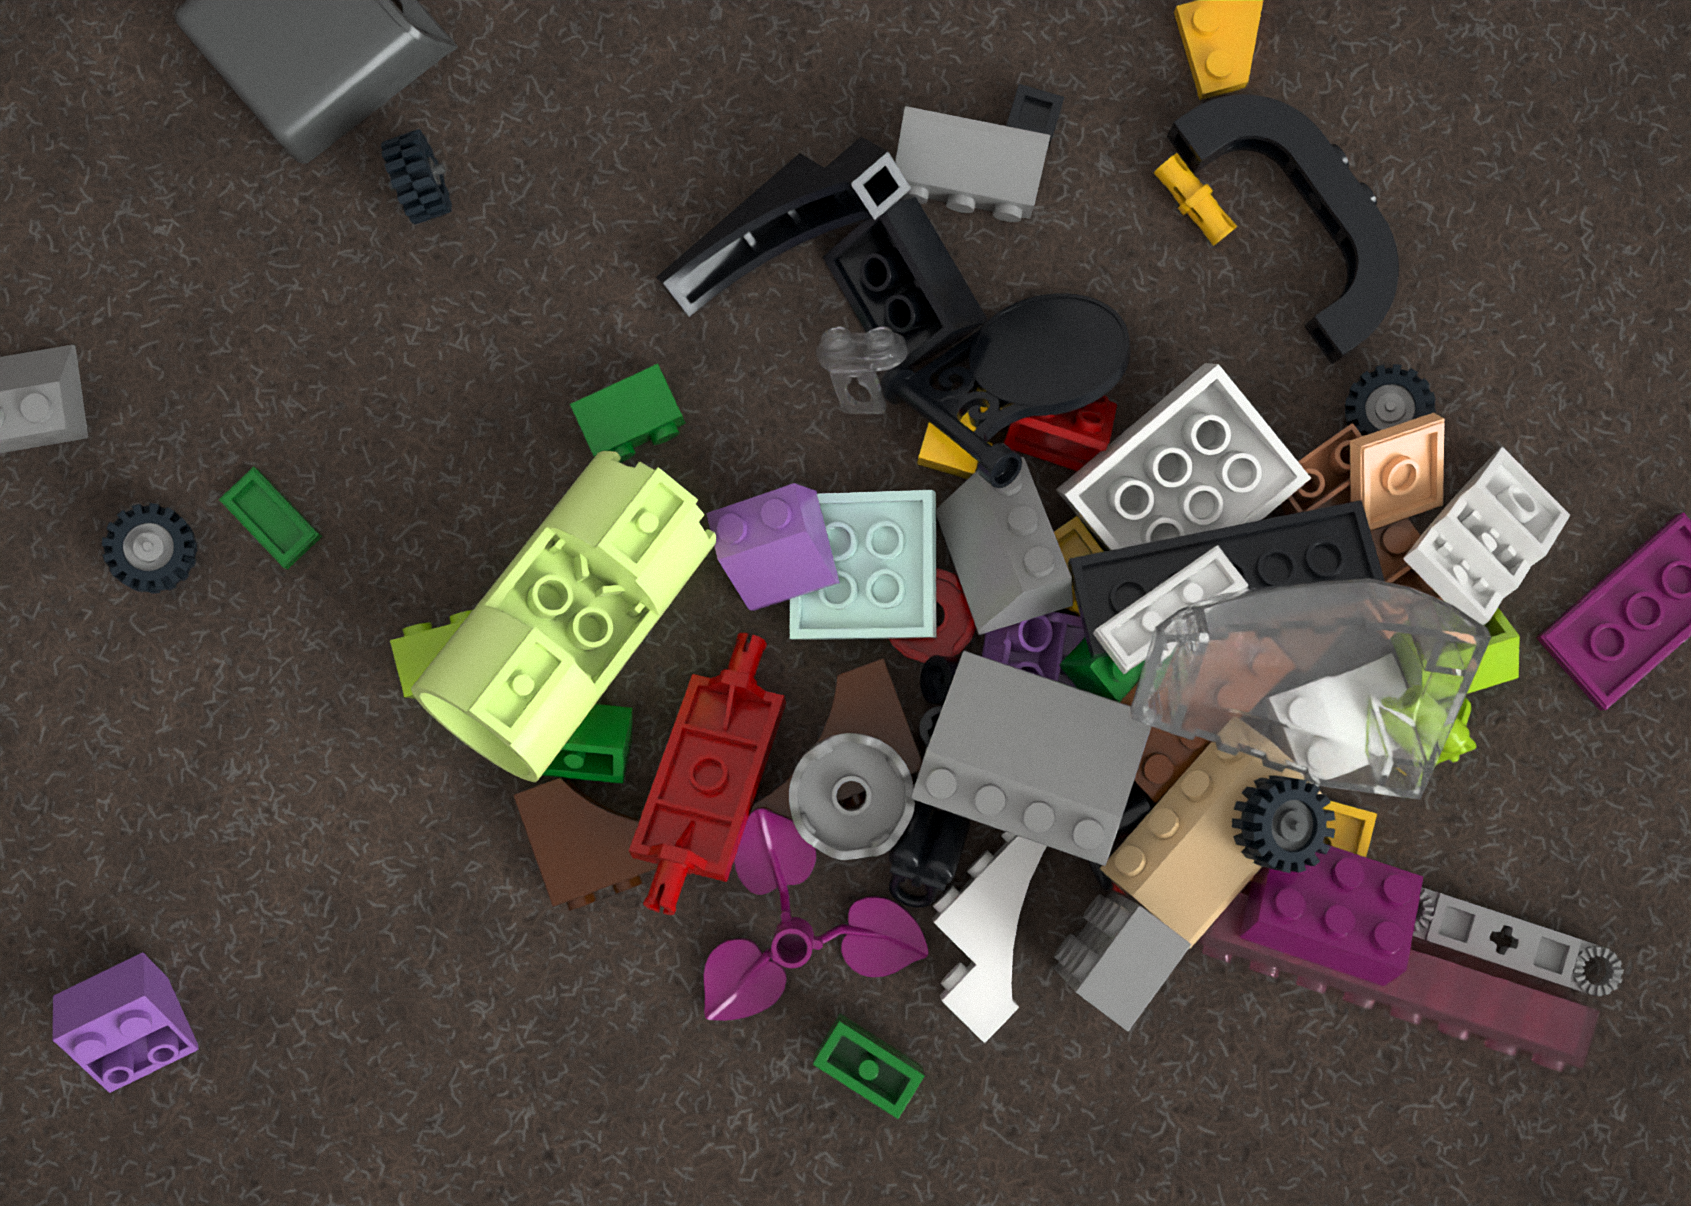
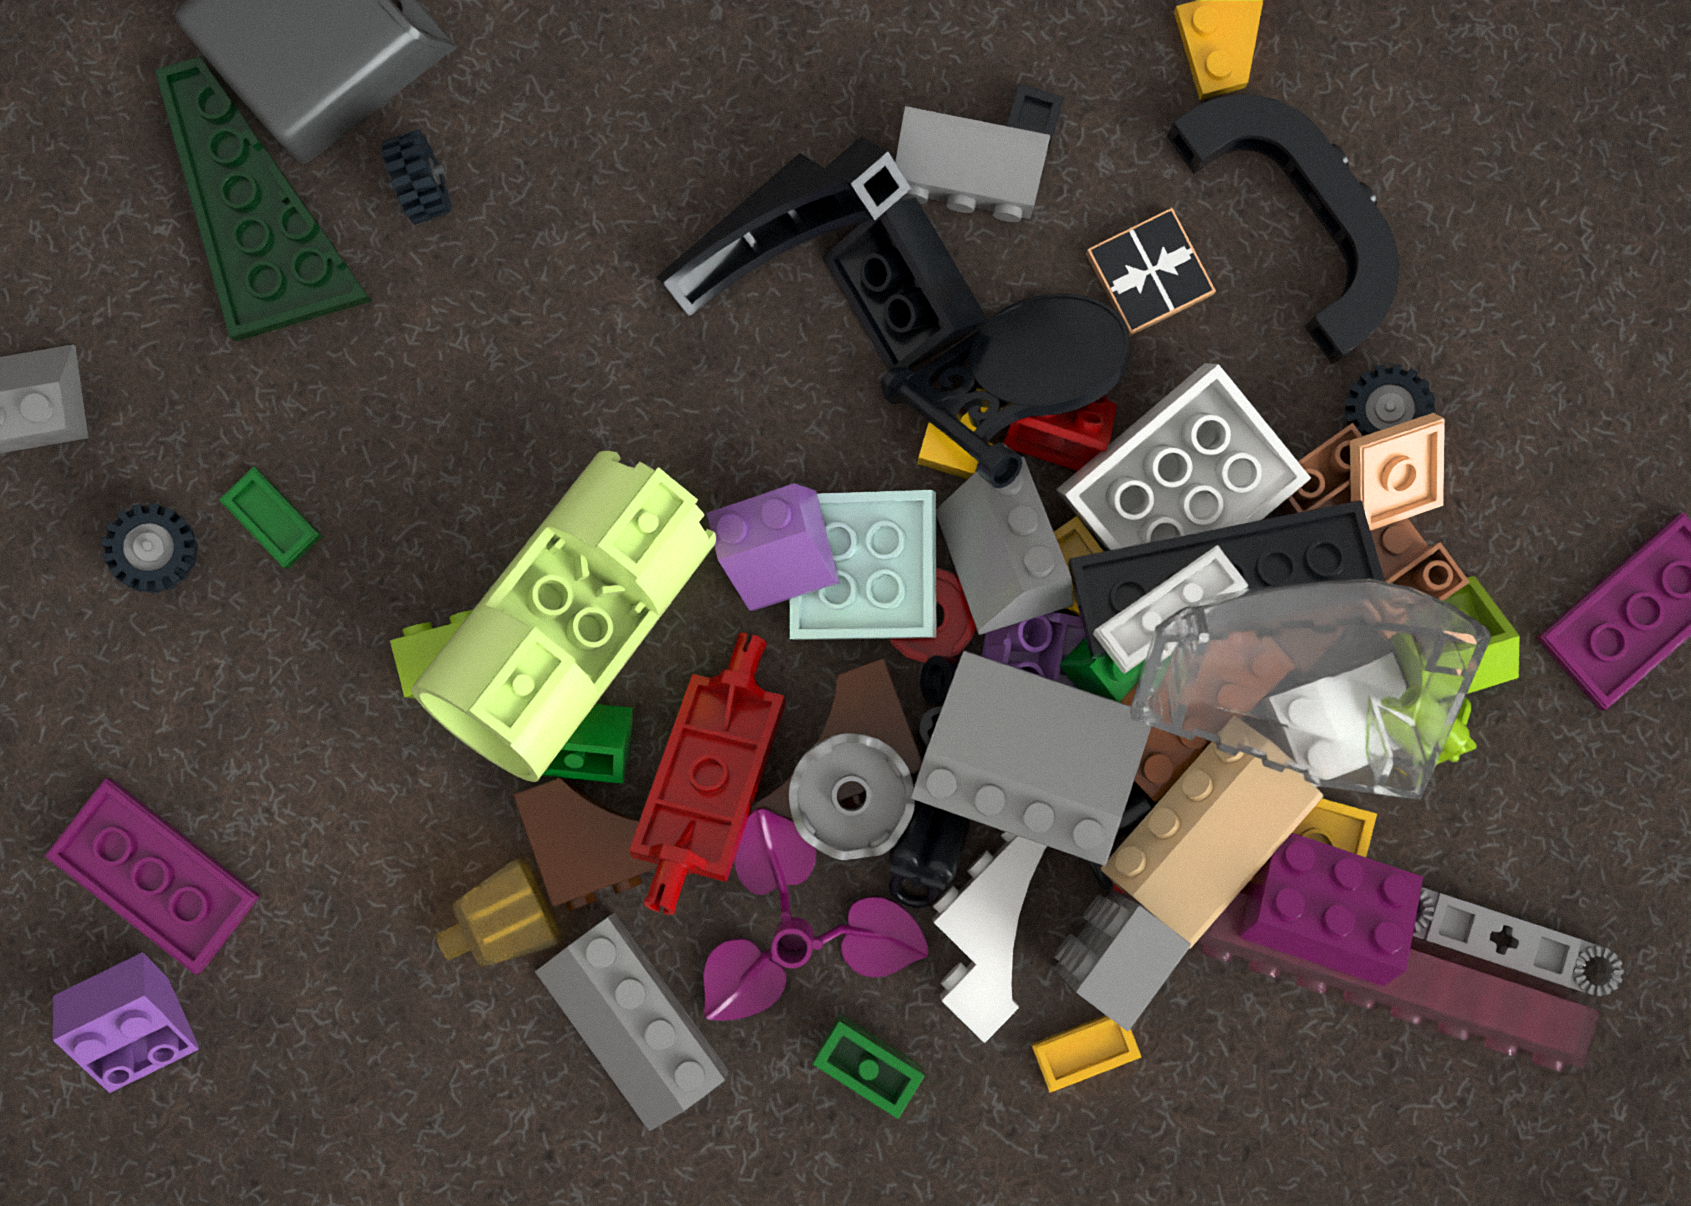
green brick [570,364,686,463] -> none
clear bracket [816,326,908,414] -> none
yellow pin [1153,153,1237,246] -> none
black wheel [1232,775,1335,873] -> none
white slope [1403,447,1570,631] -> none
none -> magenta tile [44,778,261,975]
none -> dark green wing [155,56,372,342]
none -> clear yellow torso [436,856,564,967]
none -> light grey slope [535,913,729,1131]
none -> yellow tile [1031,1015,1141,1093]
none -> black tile [1086,208,1216,336]

